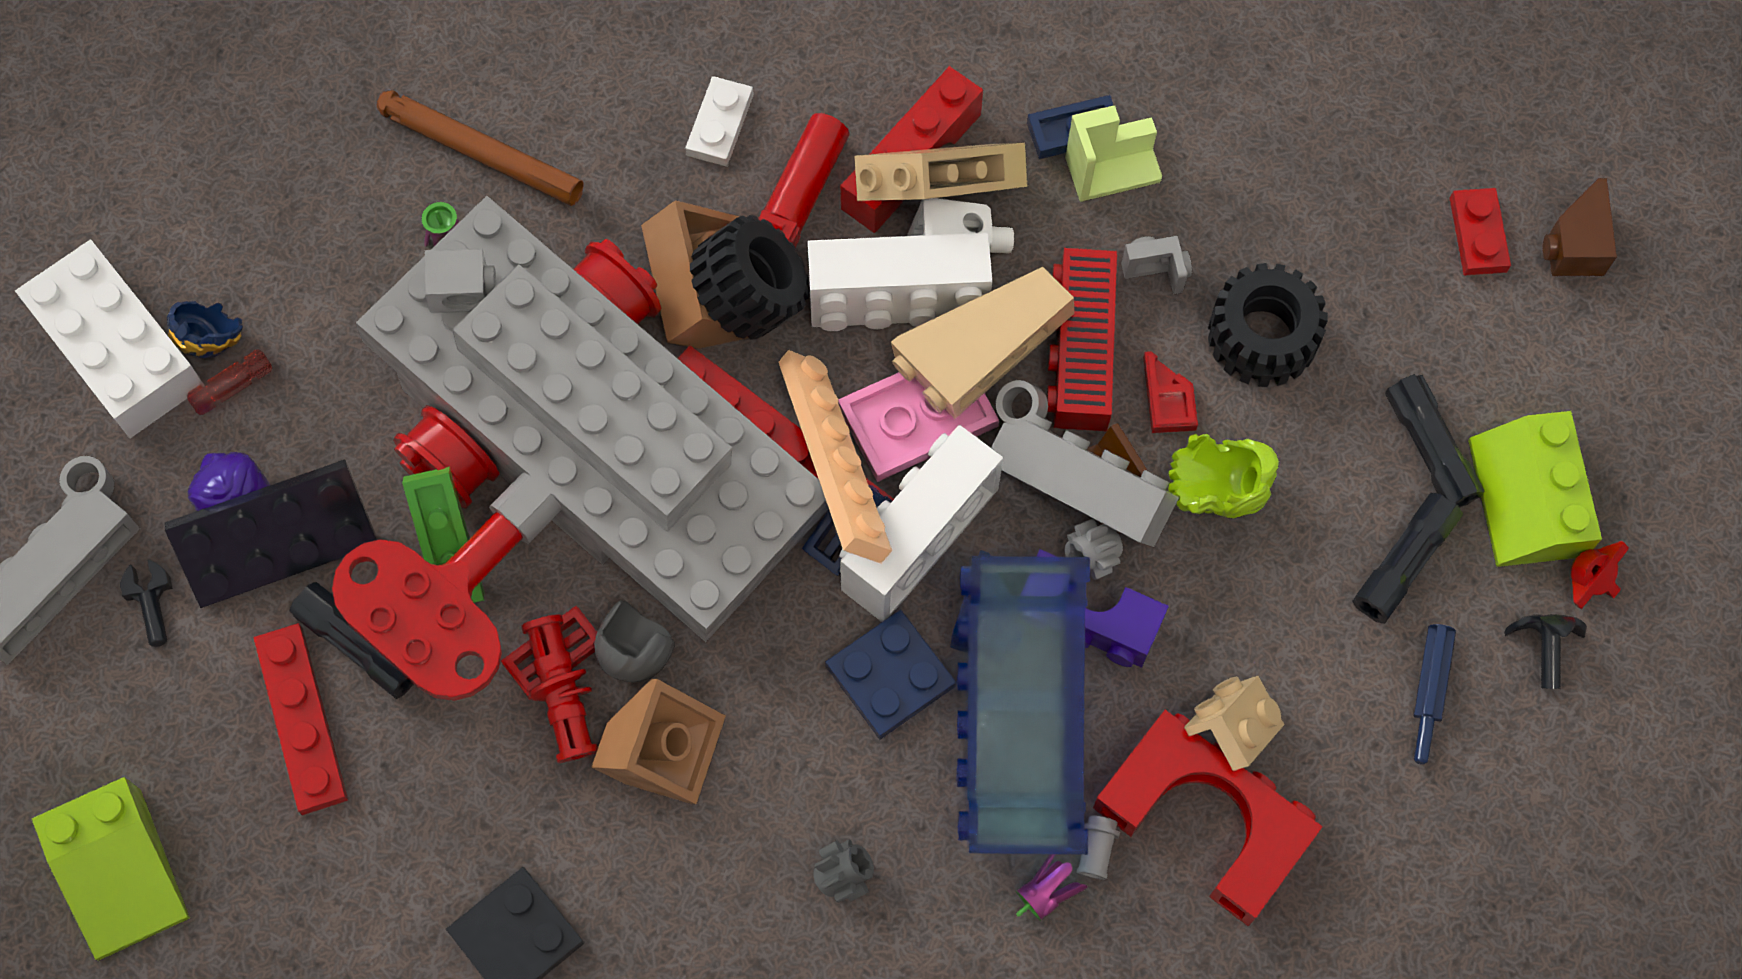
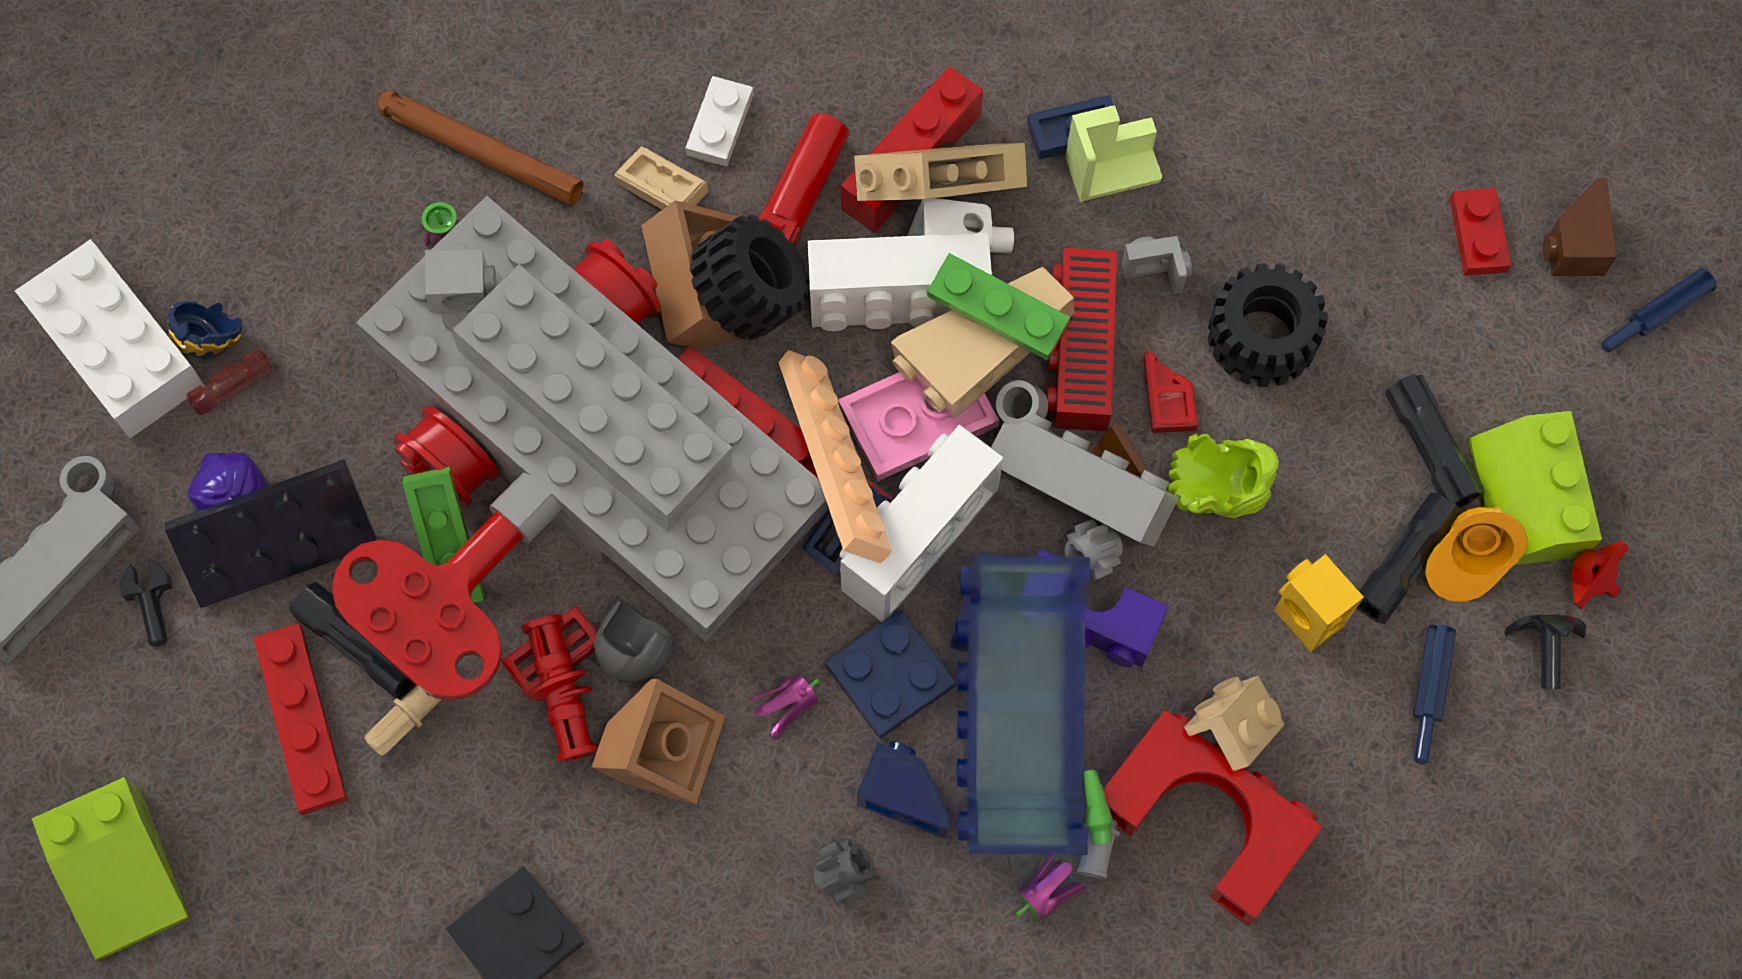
none -> tan axle [364,686,442,756]
none -> tan plate [614,146,709,210]
none -> flat silver piece [749,673,820,738]
none -> clear blue slope [857,742,951,839]
none -> bright green plate [927,253,1070,361]
none -> bright green piece [1084,769,1113,844]
none -> yellow brick [1274,554,1364,652]
none -> light orange piece [1425,506,1528,602]
none -> dark blue axle [1601,268,1717,352]

